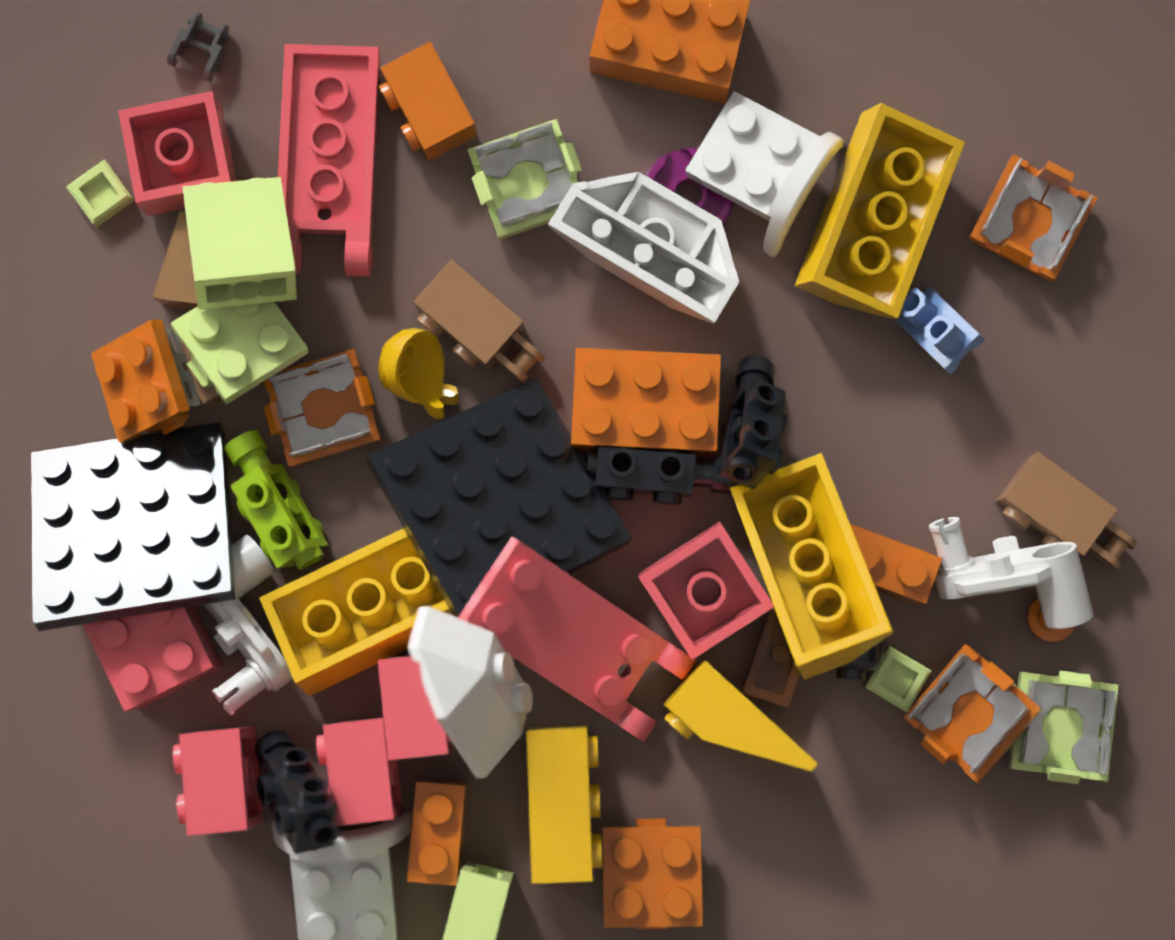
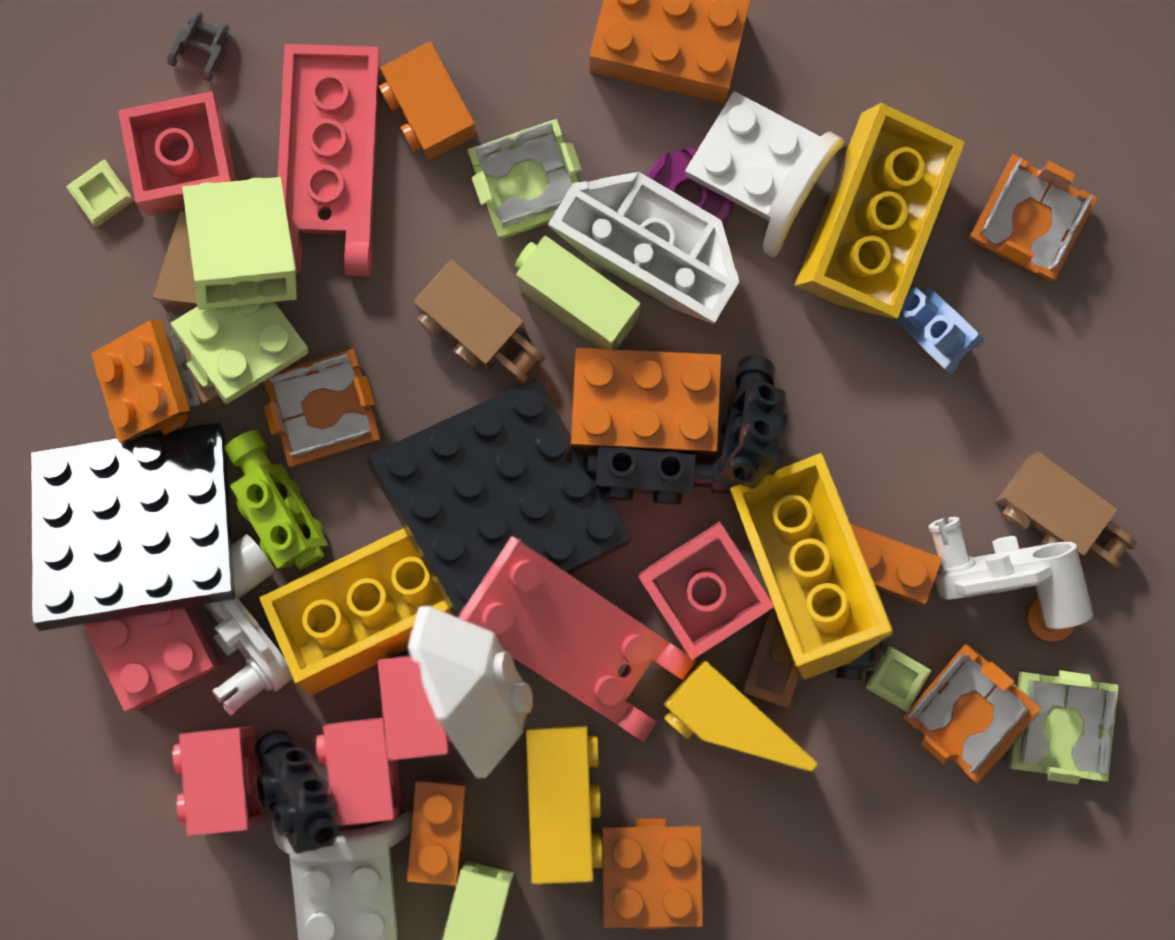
yellow piece [378,328,459,419] -> none
none -> yellowish green brick [515,235,641,350]

